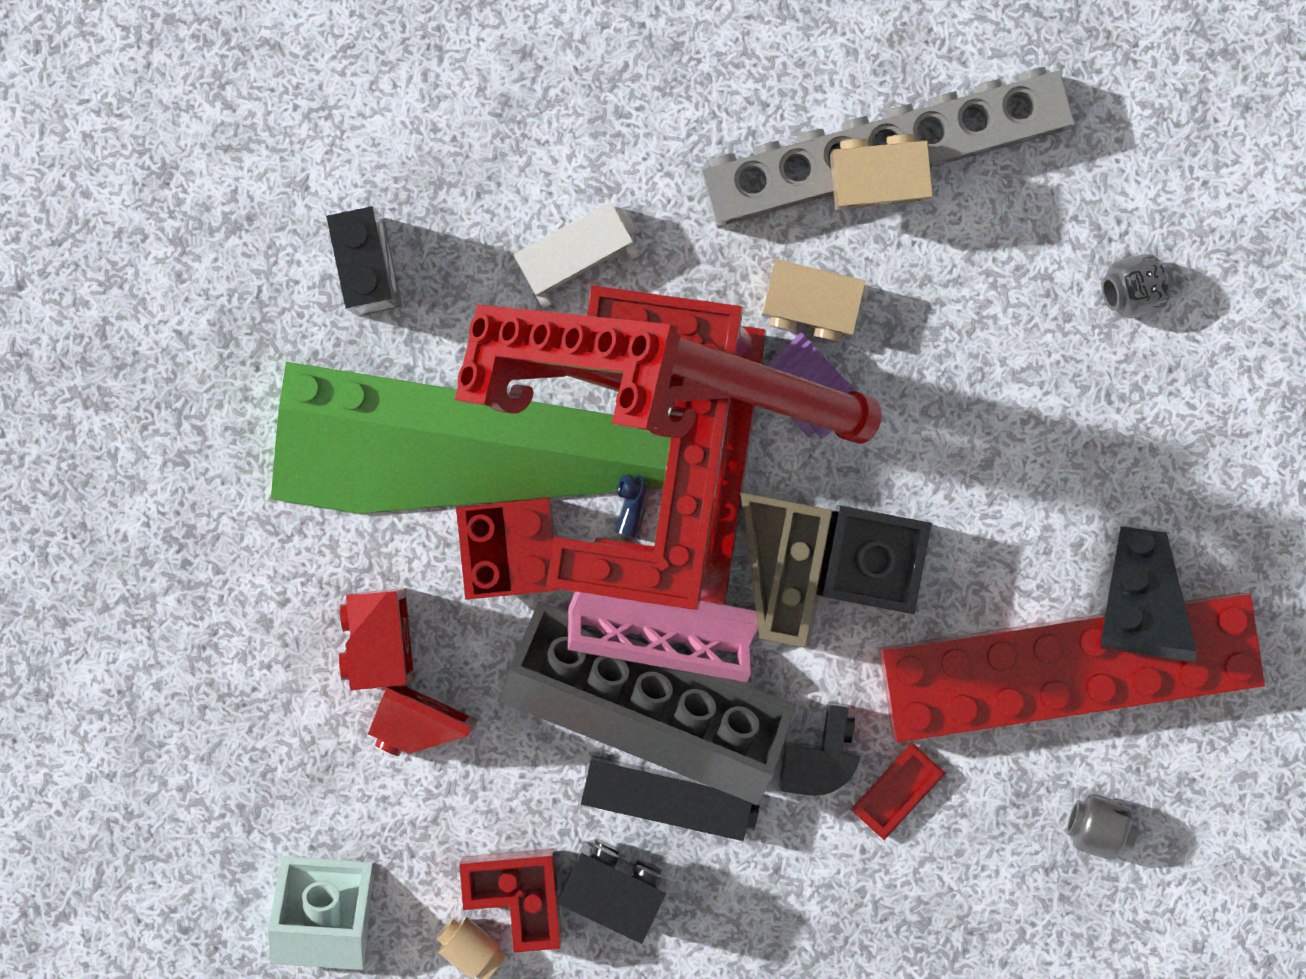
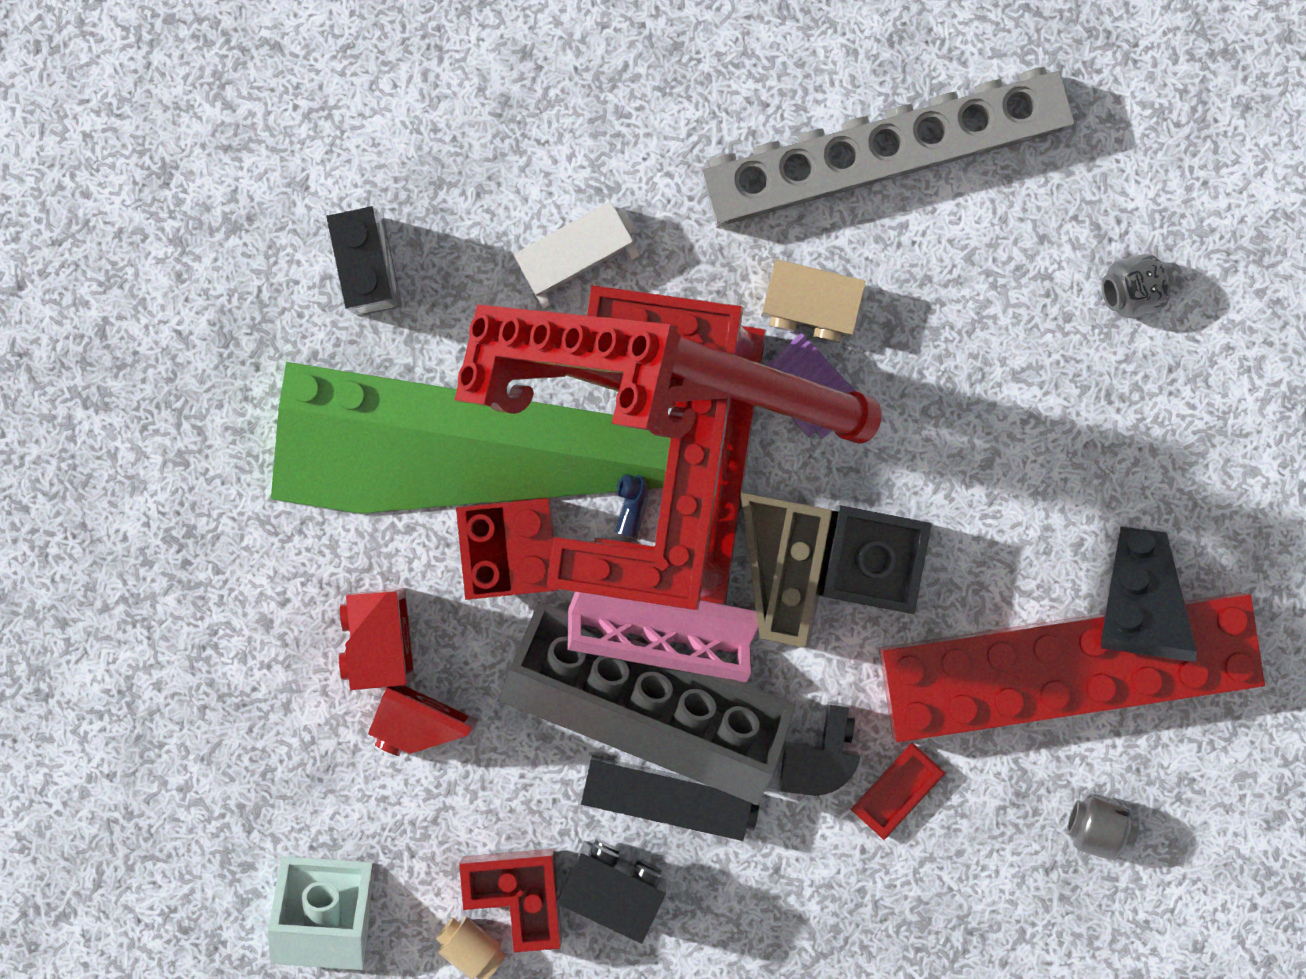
tan brick [830,134,933,210] -> none

